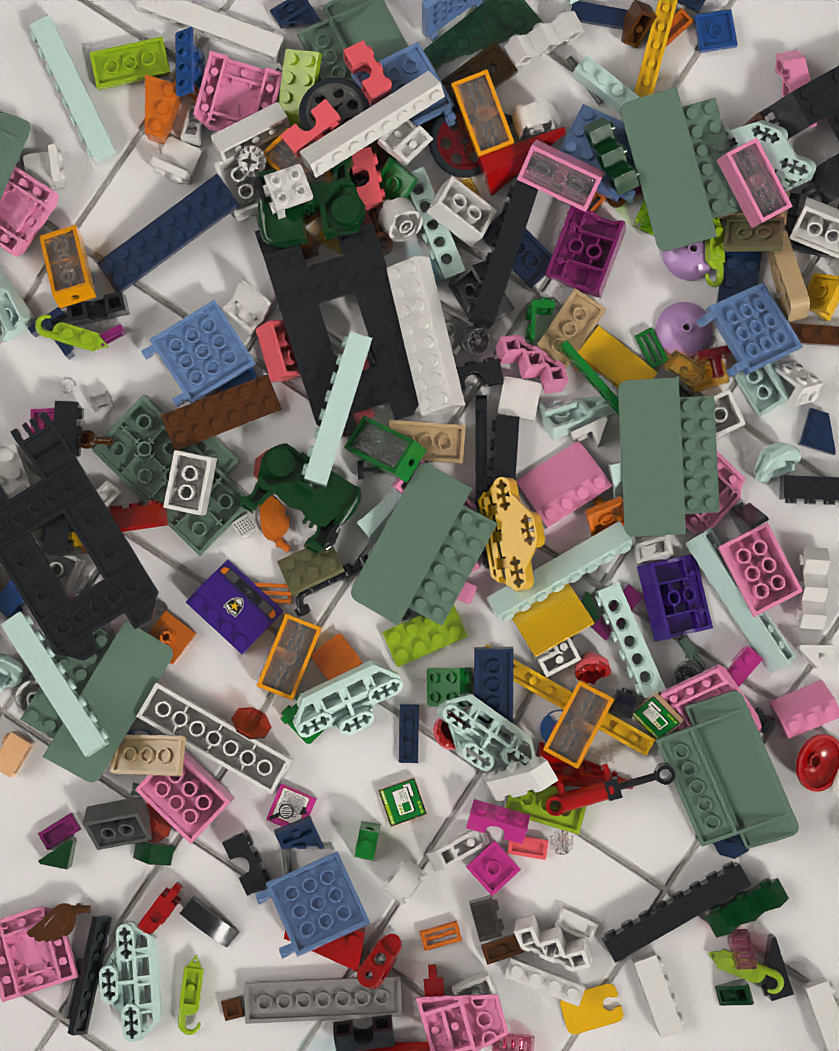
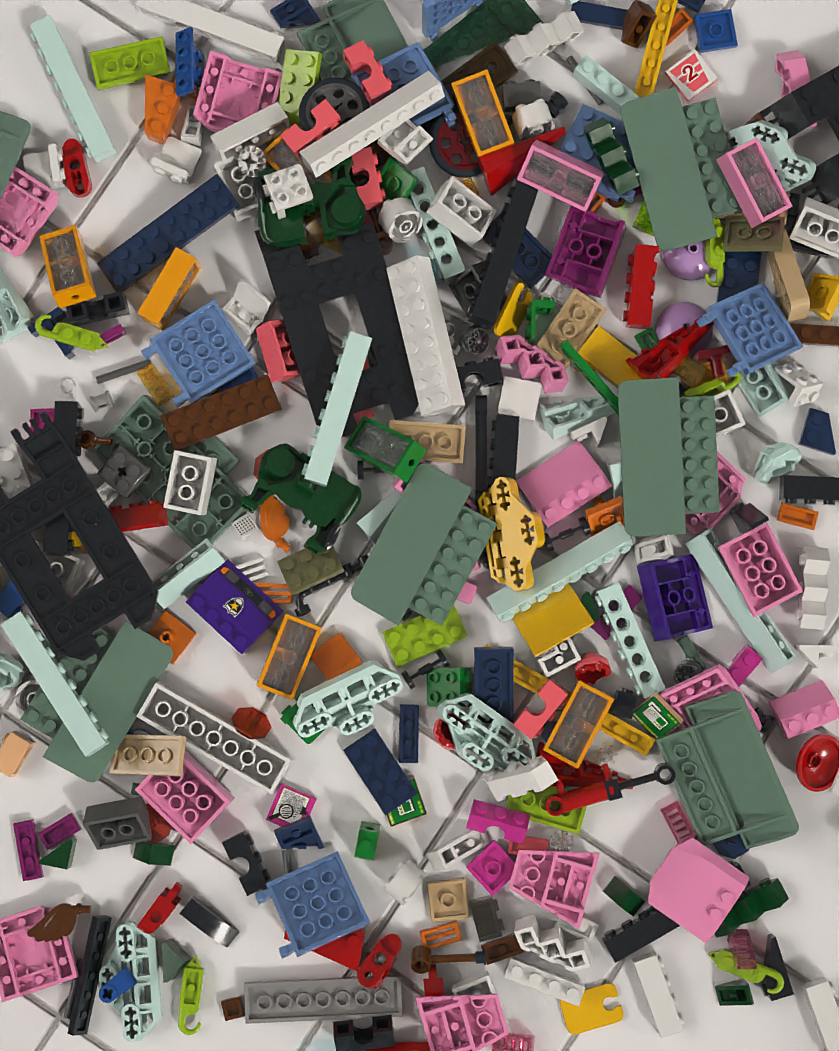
none -> magenta tile [13,819,44,881]
none -> red piece [62,139,92,198]
none -> dark grey piece [96,359,152,384]
none -> dark grey brick [97,445,151,498]
none -> blue piece [99,966,138,1003]
none -> clear yellow slope [137,363,175,407]
none -> light orange brick [138,247,201,331]
none -> light aqua brick [152,538,225,609]
none -> dark green slope [161,939,192,983]
none -> white tile [236,557,269,581]
none -> dark blue plate [343,729,418,815]
none -> black wheel [401,649,450,689]
none -> reddish brown piece [411,945,486,974]
none -> tan tile [427,878,470,922]
none -> yellow piece [494,282,533,338]
none -> dark grey brick [502,79,542,113]
none -> bright pink wedge [508,849,600,929]
none -> coral arch [513,677,569,740]
none -> black wheel [544,516,591,552]
none -> black wheel [545,91,568,119]
none -> dark green slope [603,876,645,916]
none -> red wedge [623,244,659,329]
none -> red wedge [626,318,714,379]
none -> bright pink wedge [647,837,750,943]
none -> clear pink slope [660,801,696,844]
none -> tile [664,49,718,103]
none -> lime plate [682,372,742,397]
none -> orange tile [777,502,819,530]

